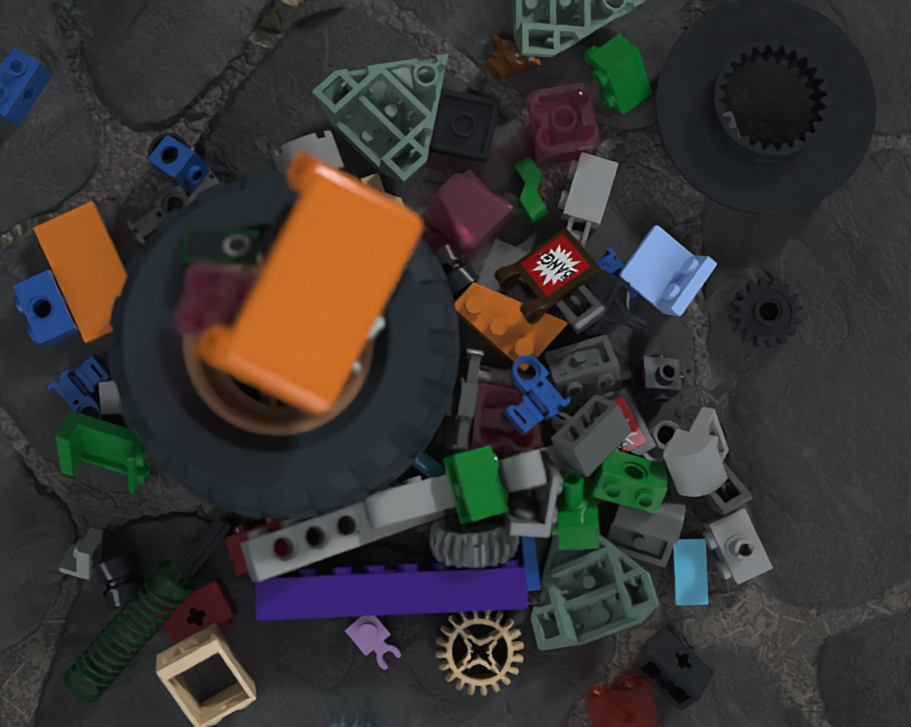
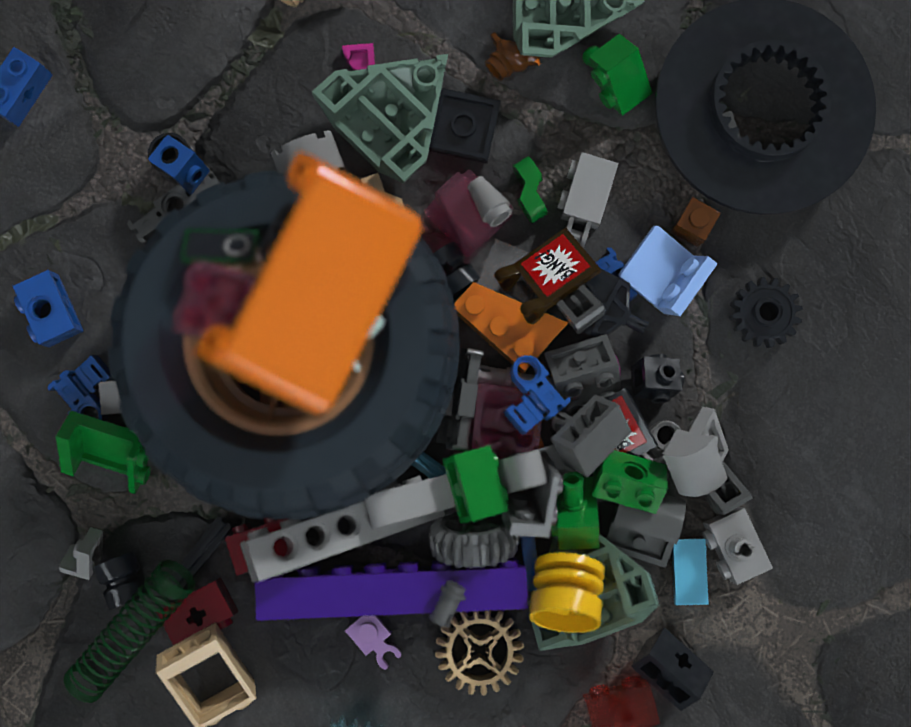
orange tile [33,201,127,344] -> none
clear pink piece [526,82,601,166] -> none
none -> dark pink tile [342,43,375,70]
none -> dark grey pin [429,580,466,628]
none -> light grey cone [467,176,512,227]
none -> yellow wheel [529,552,605,633]
none -> reddish brown brick [670,197,721,247]

